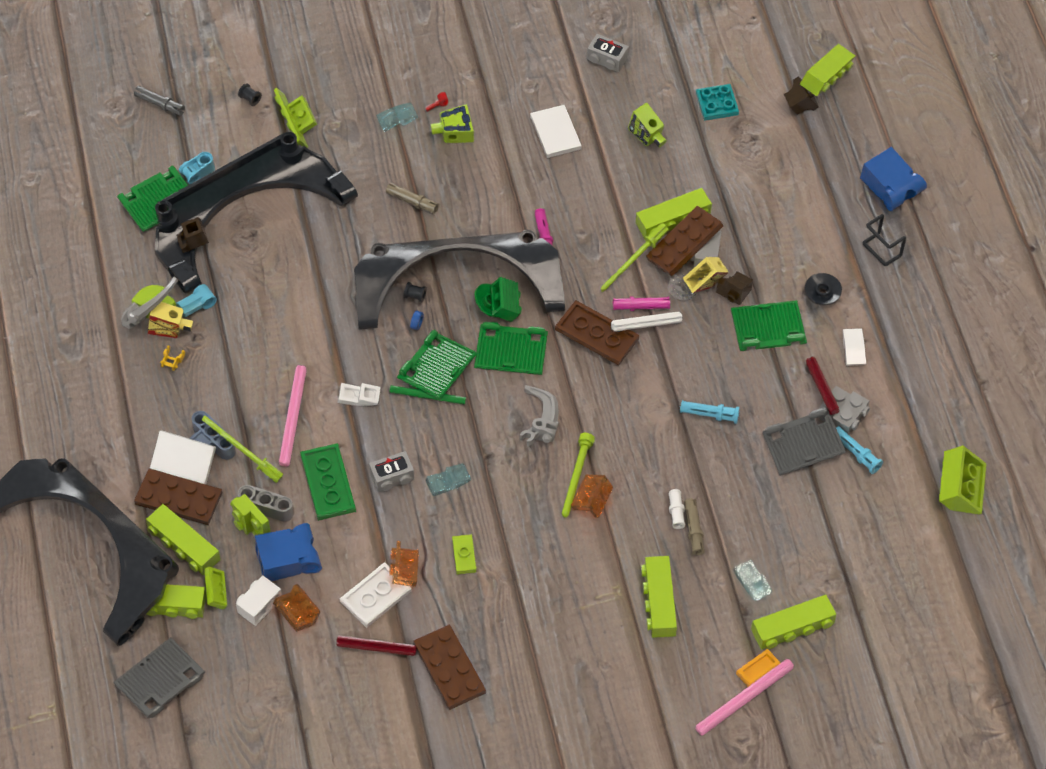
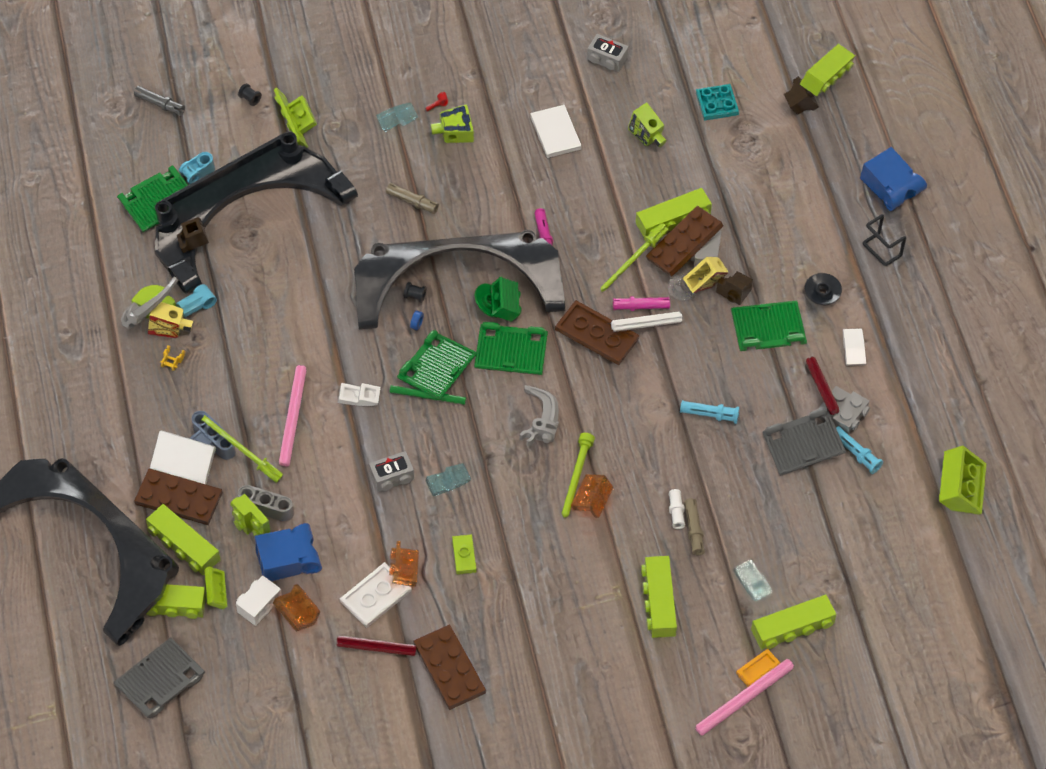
green tile [300,443,356,521] -> none

